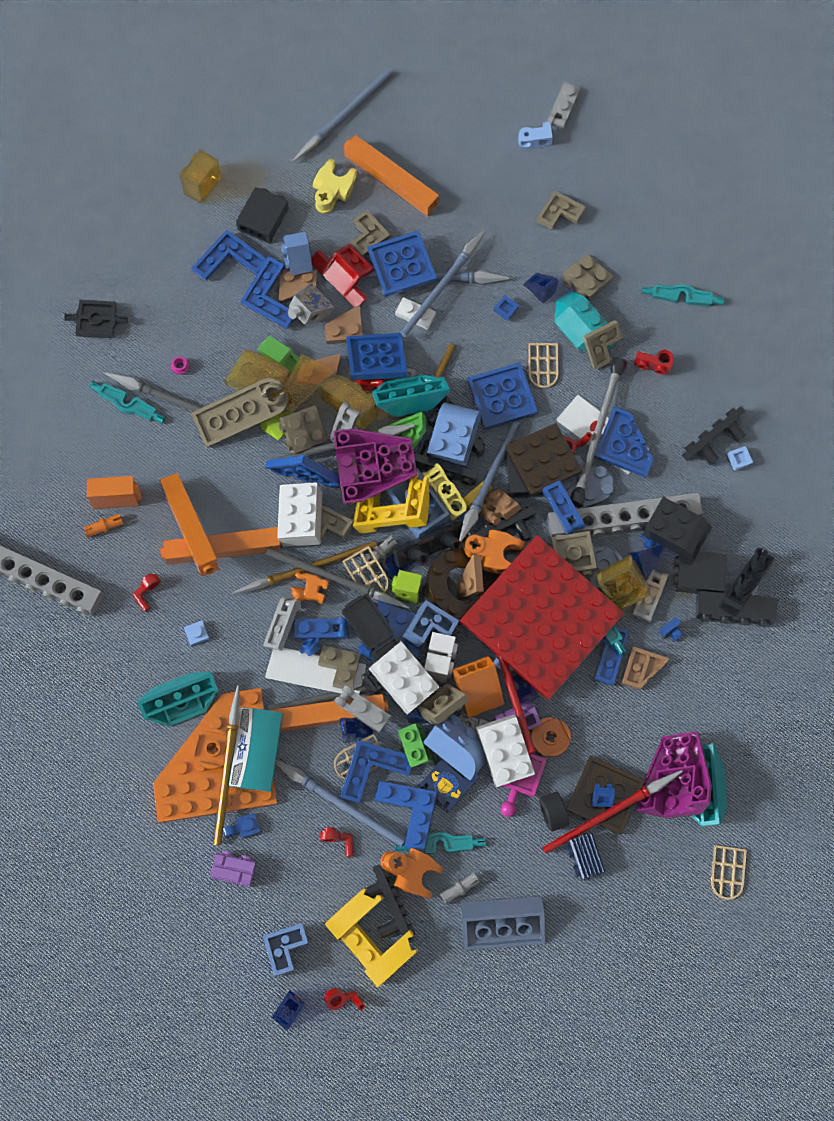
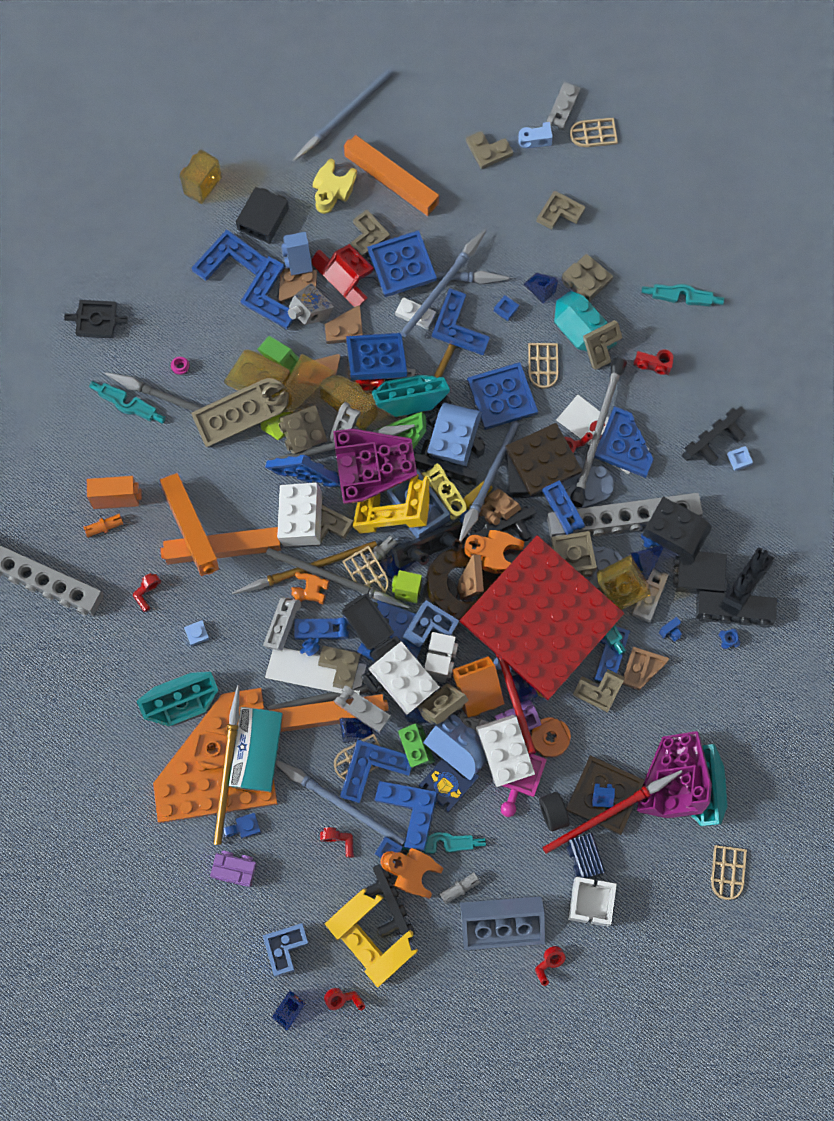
none -> blue tile [375,837,403,863]
none -> blue plate [431,288,490,355]
none -> dark tan plate [466,131,513,169]
none -> red plate [535,946,566,986]
none -> white piece [568,877,616,927]
none -> tan window [570,117,618,147]
none -> dark tan plate [573,669,625,712]
none -> blue plate [719,629,740,649]

